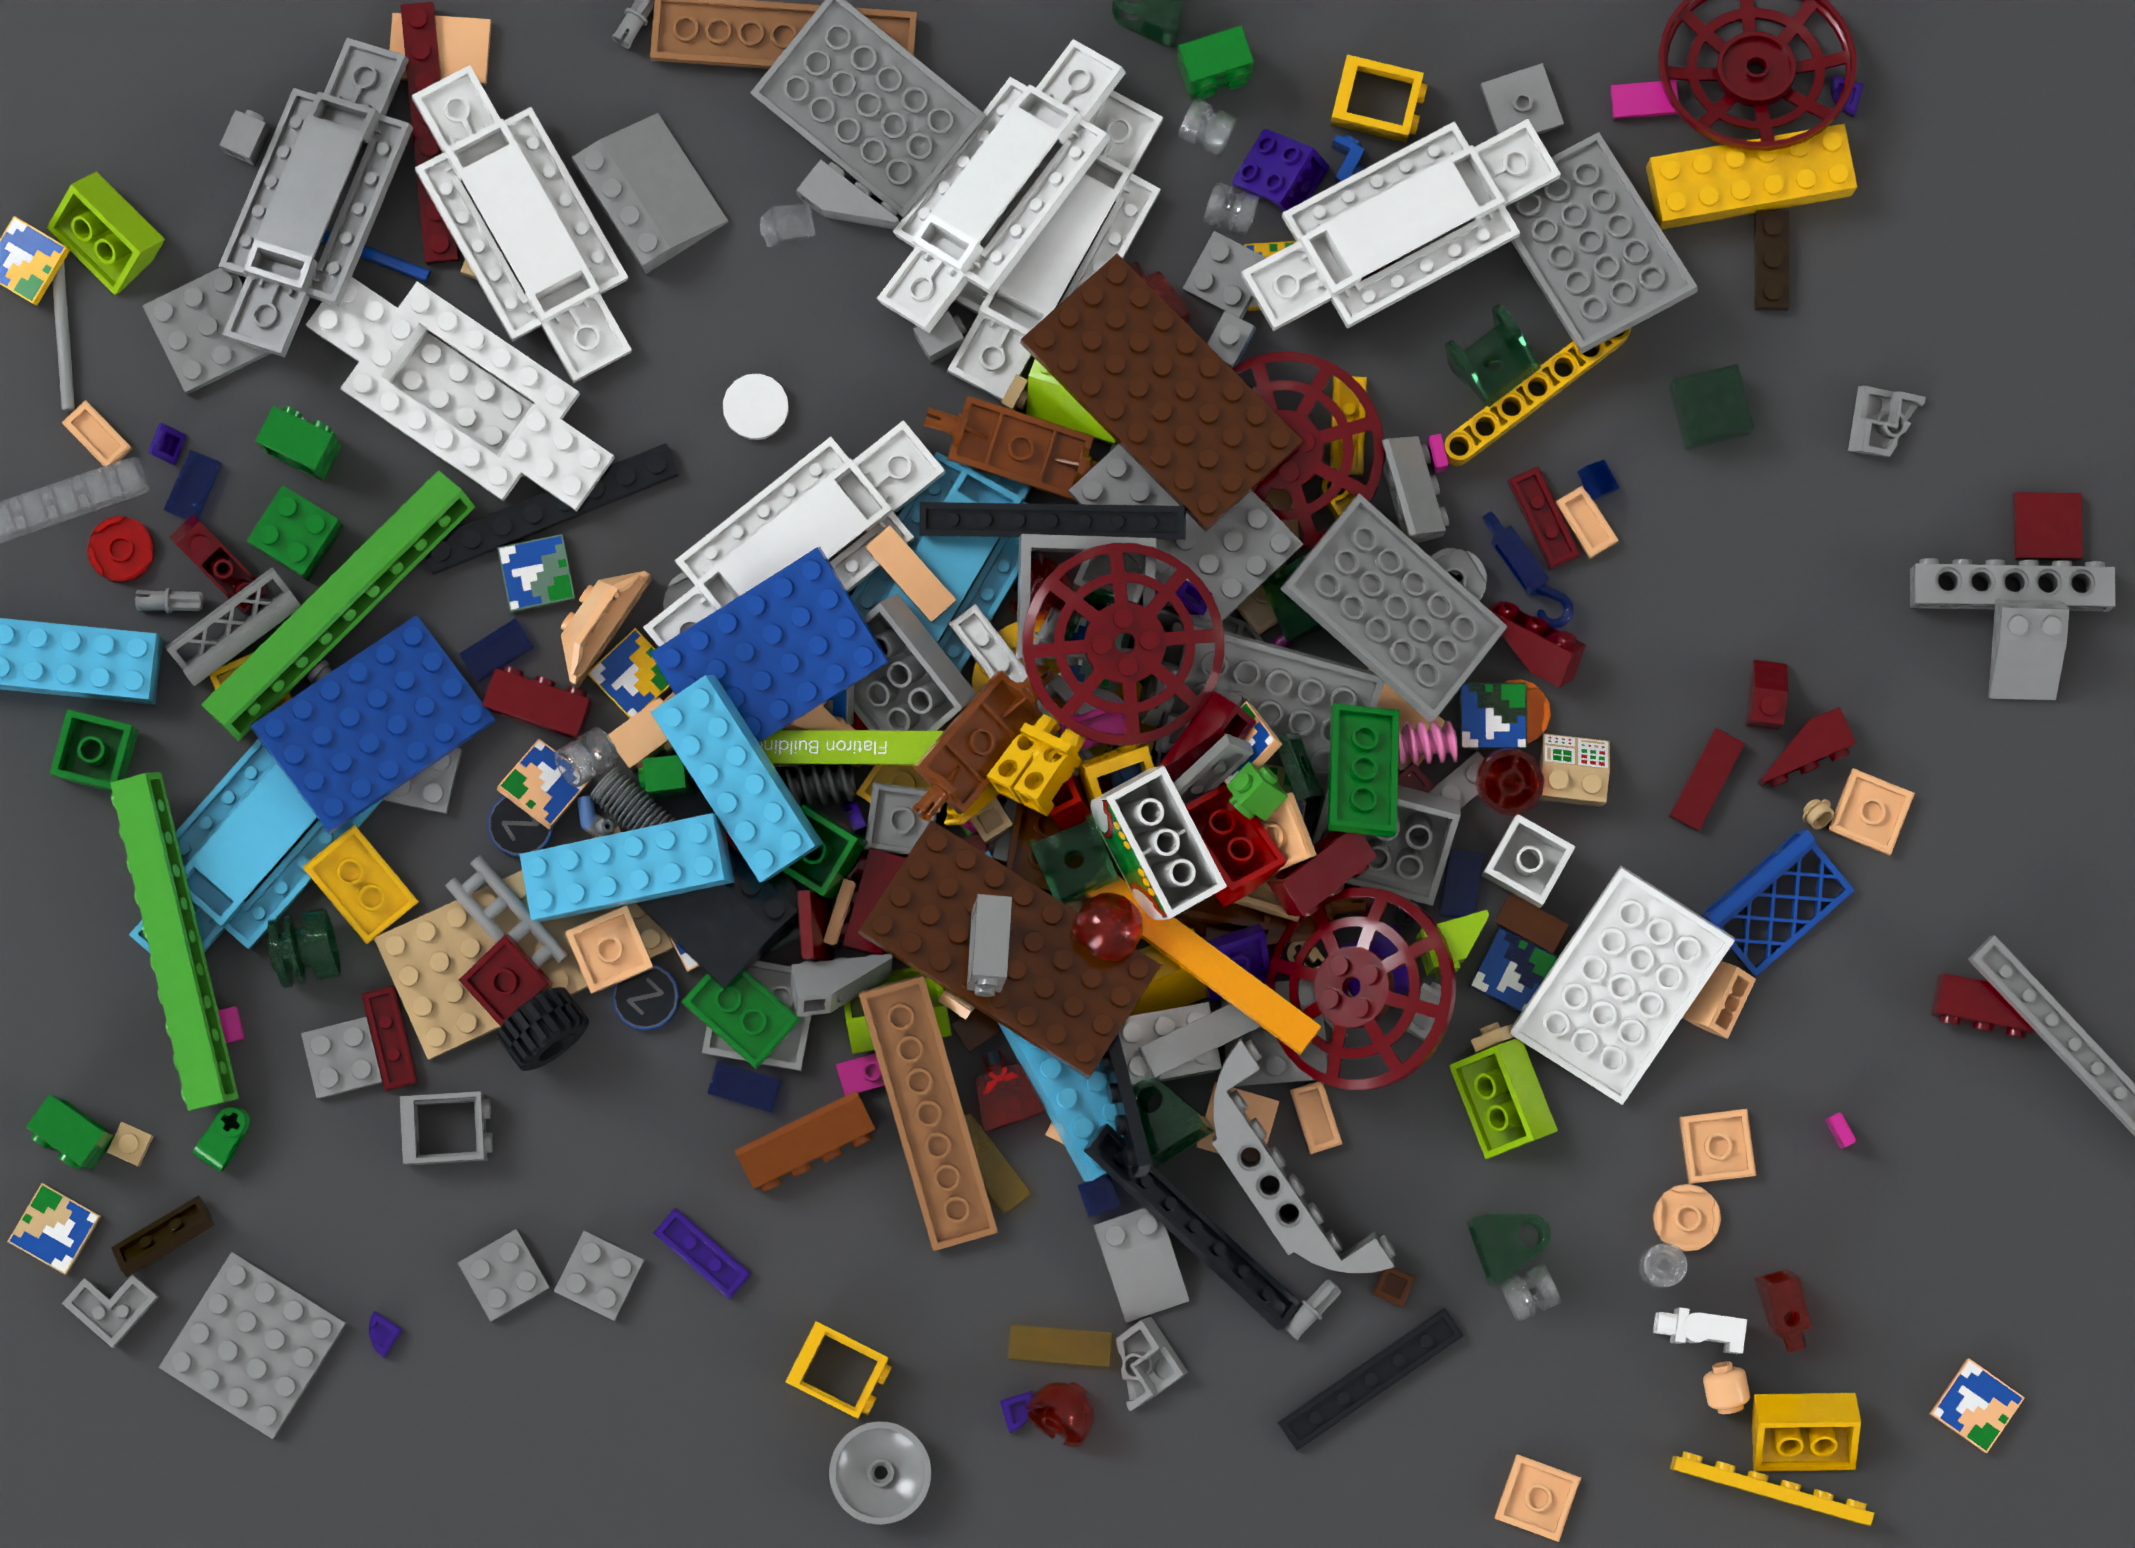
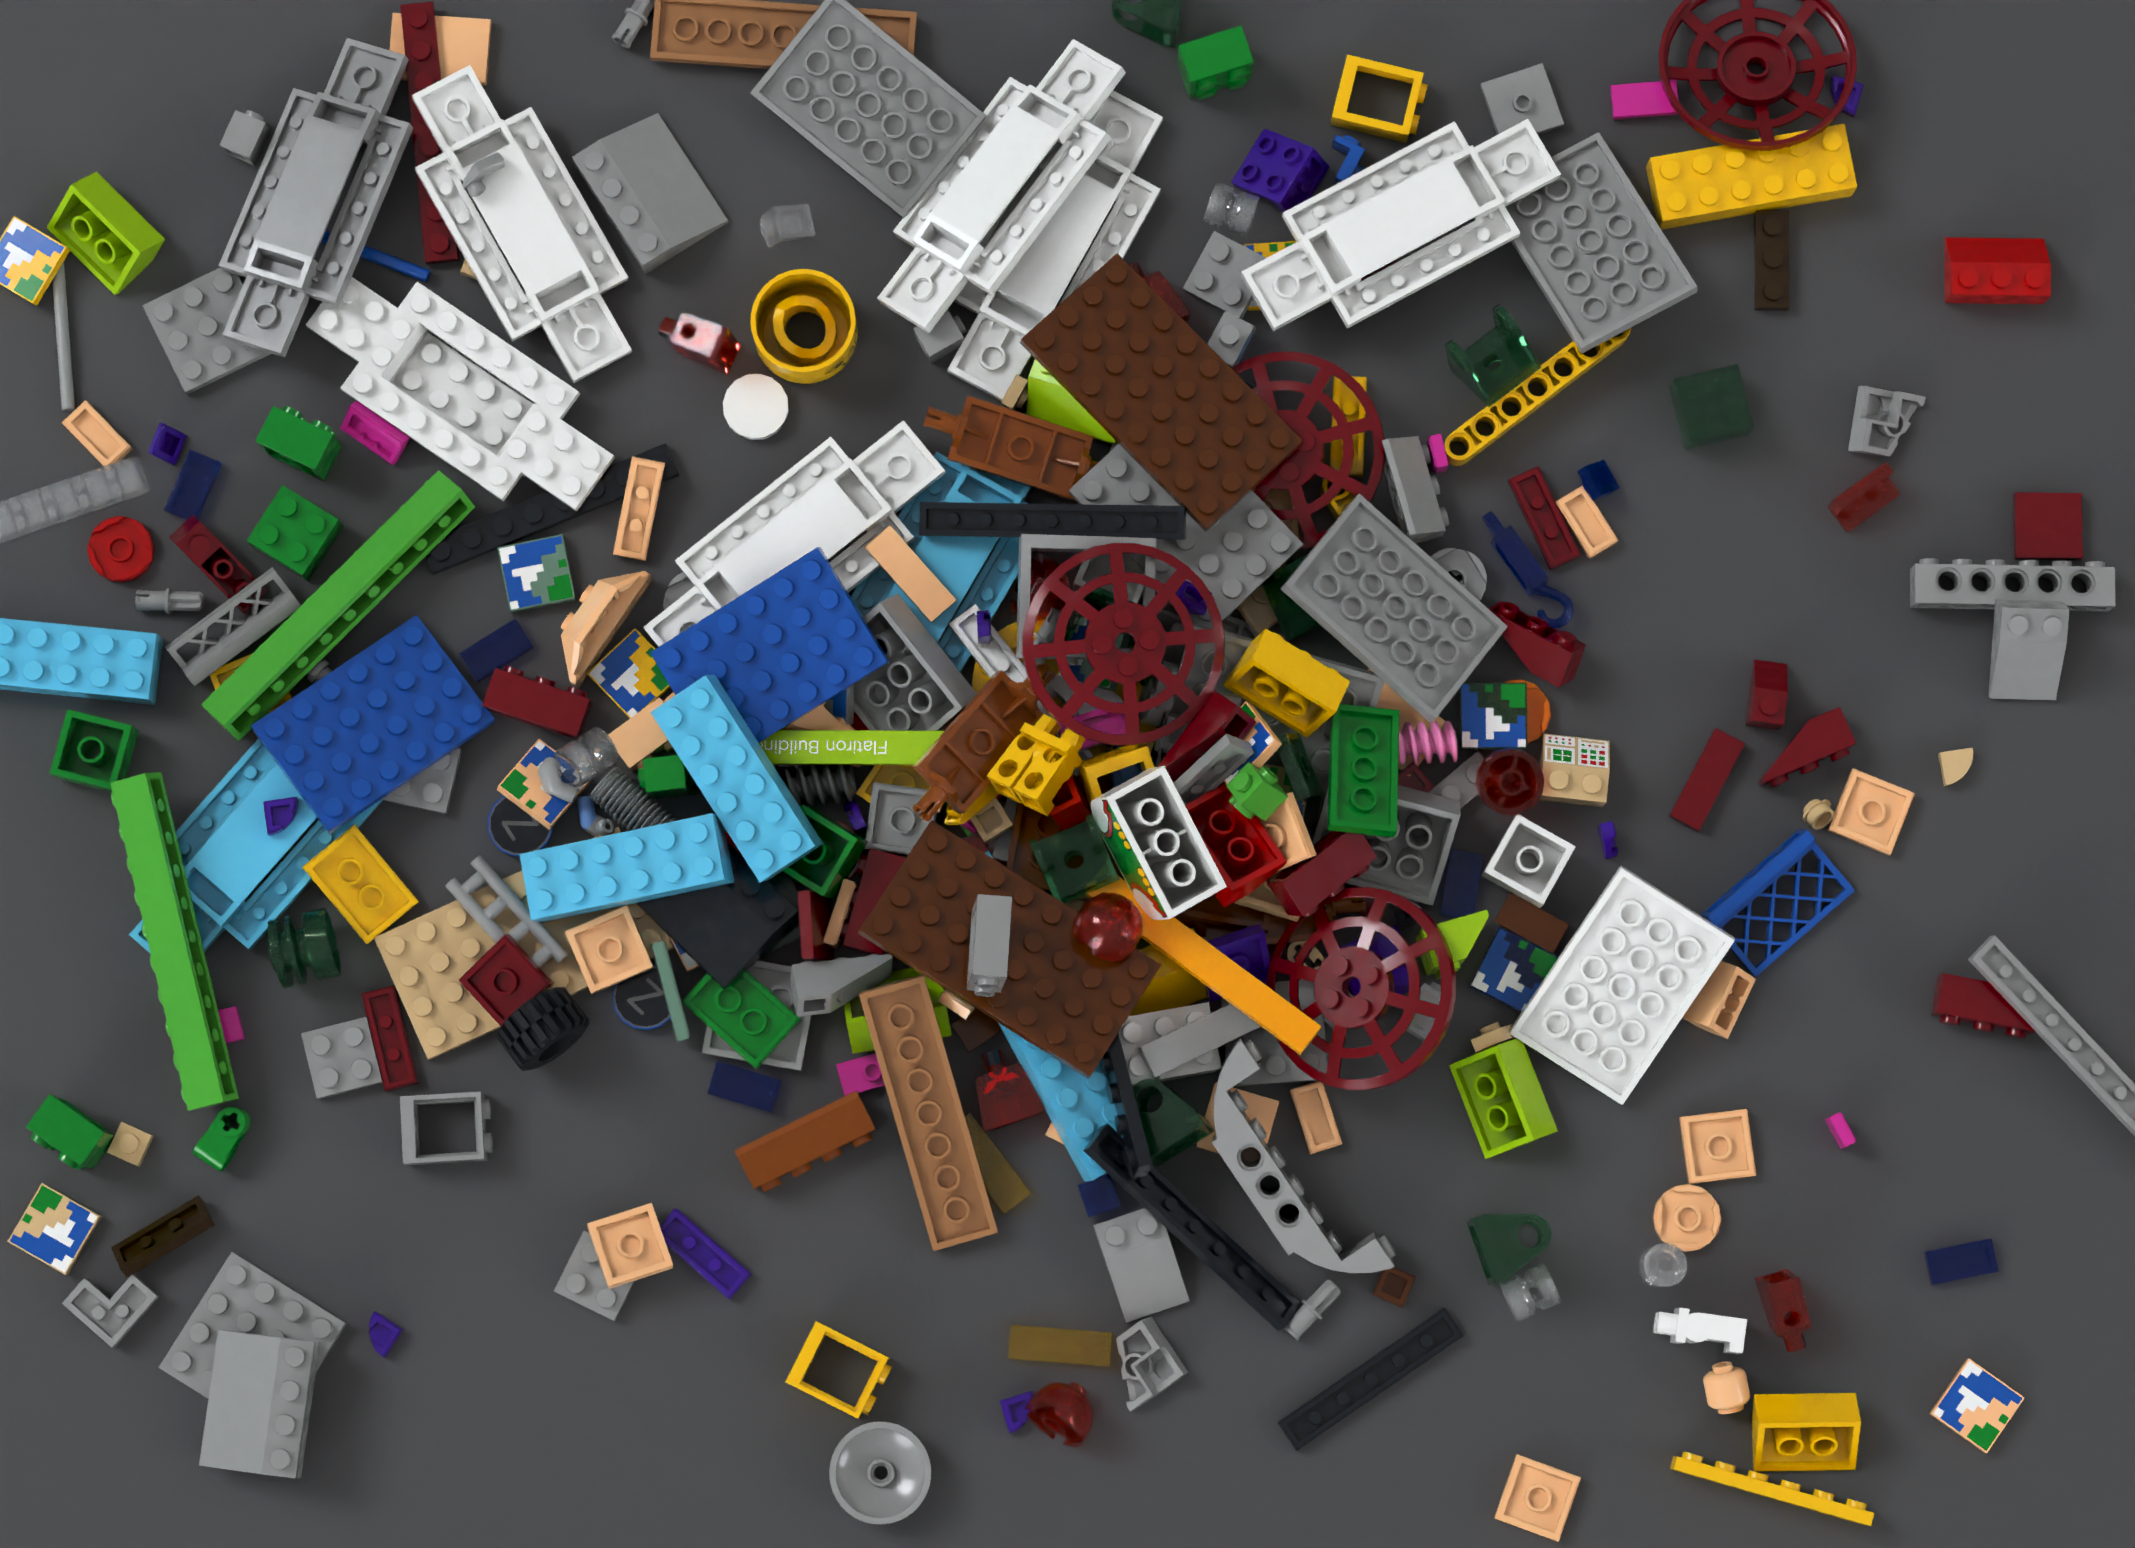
light grey plate [458,1229,550,1322] -> none
light grey slope [796,159,899,229] -> none
clear wheel [1178,98,1238,156] -> none
none -> light grey slope [199,1330,320,1479]
none -> dark purple tile [263,797,298,836]
none -> dark pink plate [340,400,410,466]
none -> light grey arm [463,152,505,197]
none -> light grey arm [538,757,578,804]
none -> light nougat plate [587,1203,673,1289]
none -> light nougat tile [613,456,665,561]
none -> sand green tile [651,941,690,1042]
none -> clear red torso [659,313,741,375]
none -> yellow piece [750,269,858,384]
none -> dark purple tile [977,610,992,644]
none -> yellow slope [1223,629,1350,738]
none -> dark purple tile [1597,821,1618,859]
none -> clear red bracket [1828,462,1900,532]
none -> clear blue tile [1924,1238,1999,1285]
none -> tan tile [1938,747,1973,786]
none -> red slope [1944,237,2051,304]

